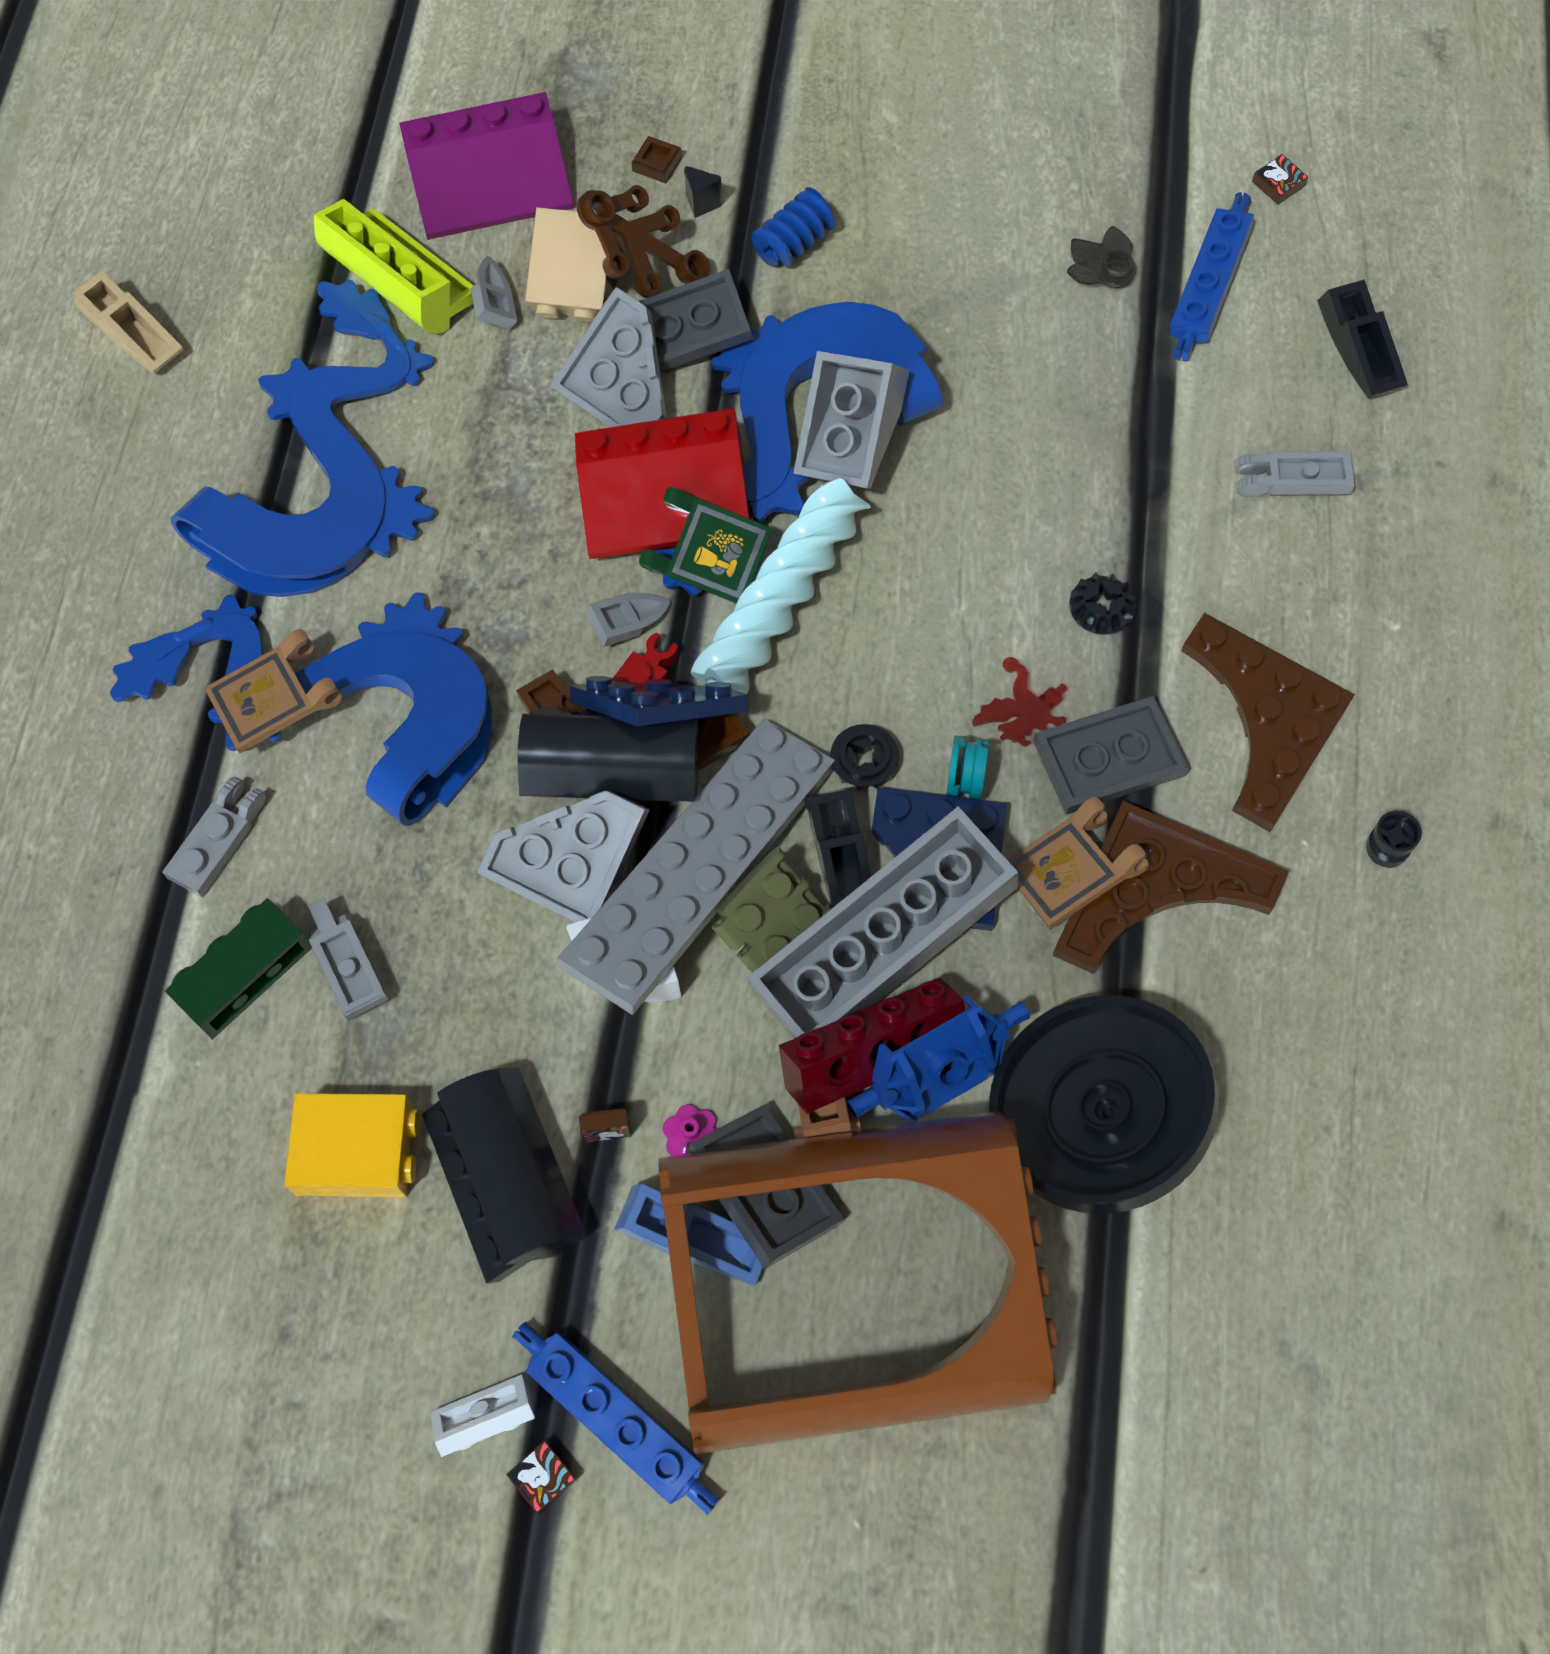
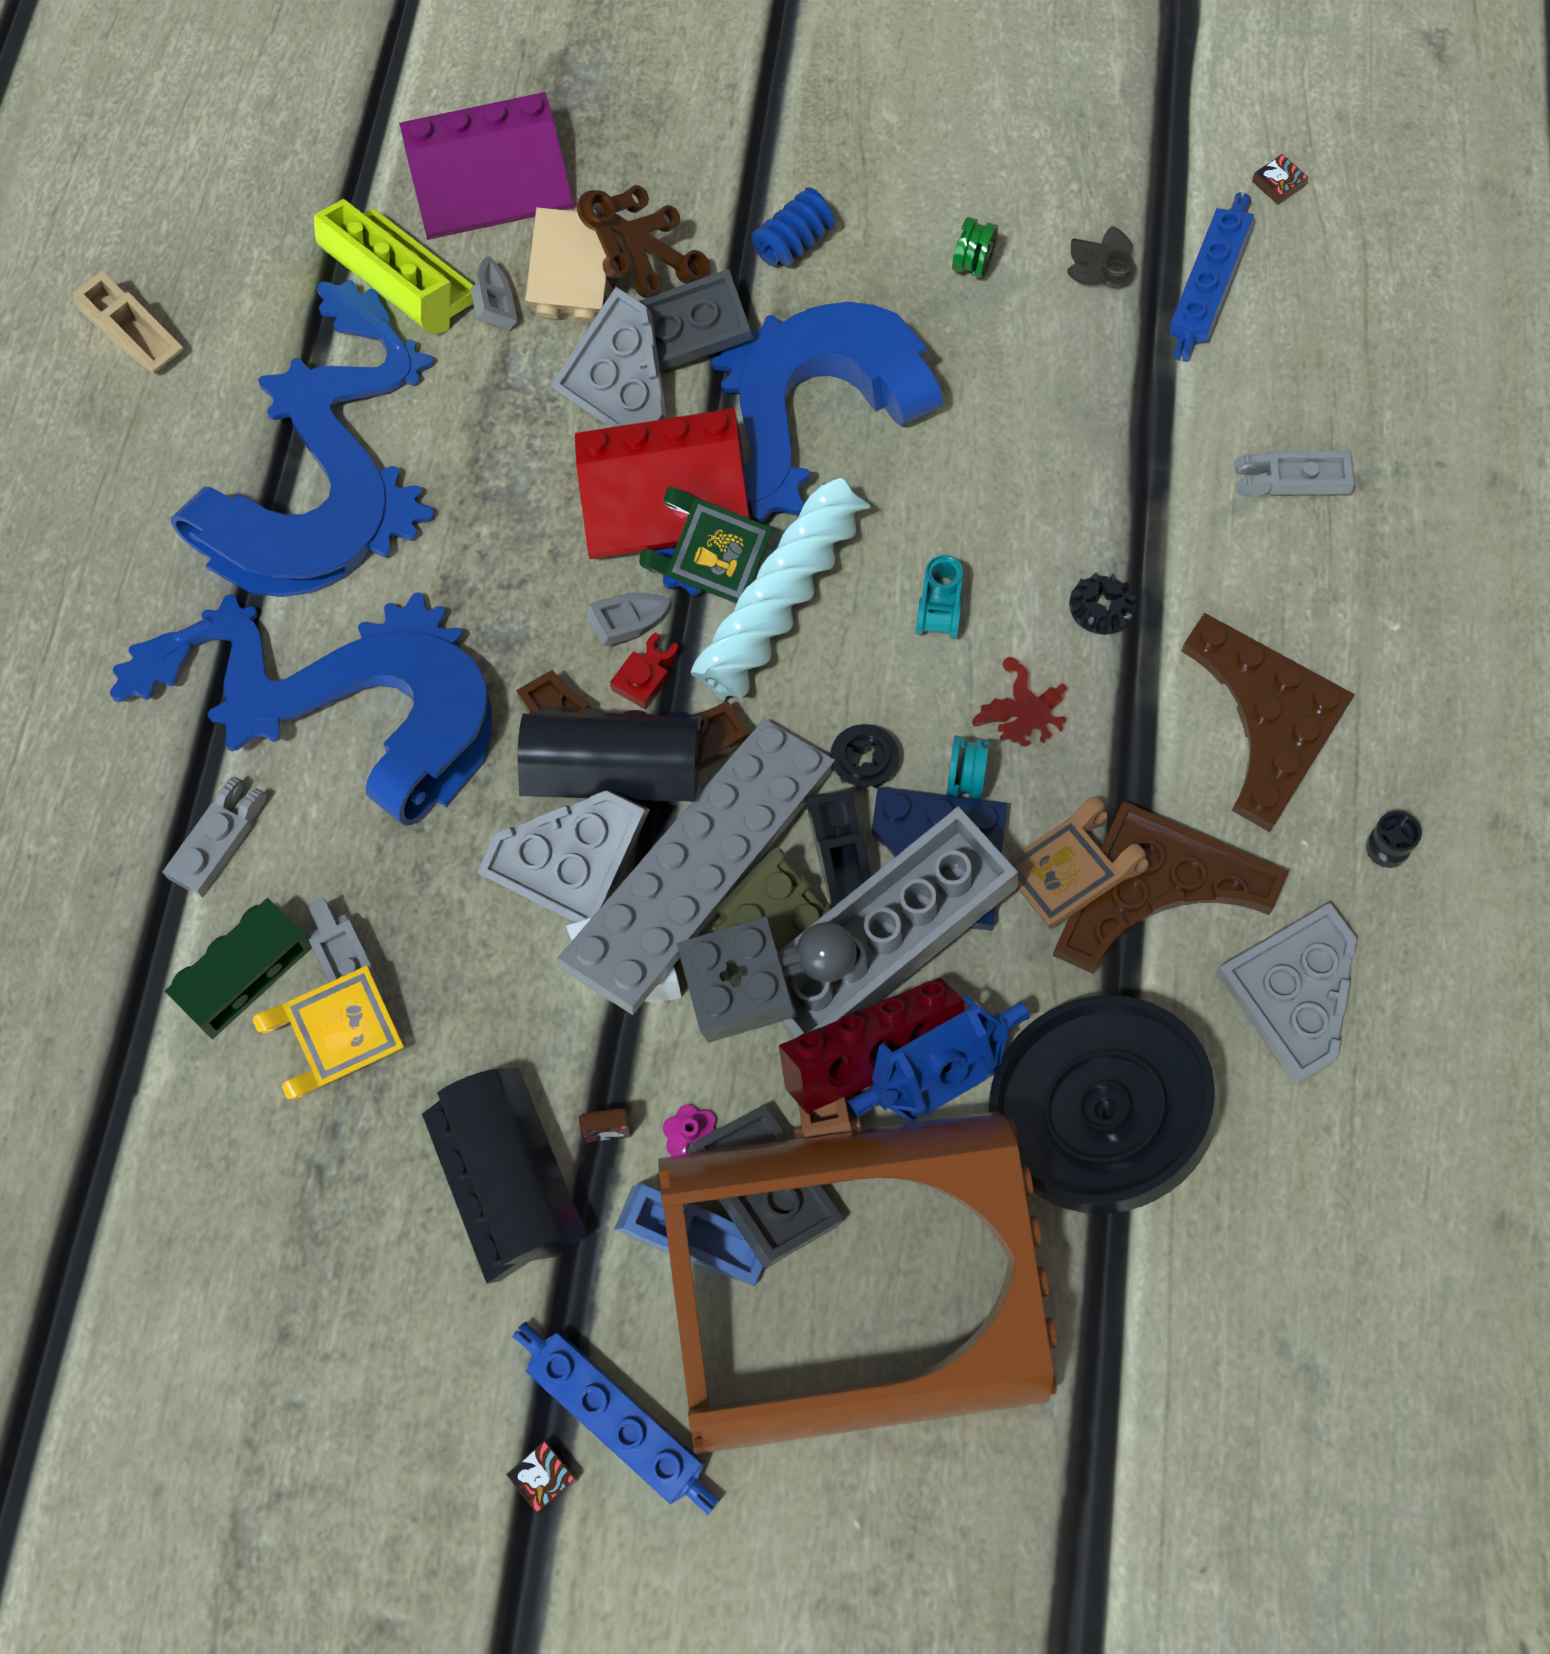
medium nougat flag [204,629,343,753] -> none
yellow brick [284,1093,420,1197] -> none
white plate [430,1374,535,1457] -> none
dark blue plate [570,676,749,726] -> none
reddish brown tile [631,136,682,184] -> none
black slope [684,166,723,218] -> none
light grey slope [793,351,910,489] -> none
dark grey plate [1033,696,1188,815] -> none
black slope [1317,279,1408,398] -> none
none -> yellow flag [253,965,405,1099]
none -> dark grey brick [677,916,857,1043]
none -> teal piece [915,555,963,639]
none -> green wheel [952,217,998,278]
none -> light grey plate [1216,903,1357,1086]

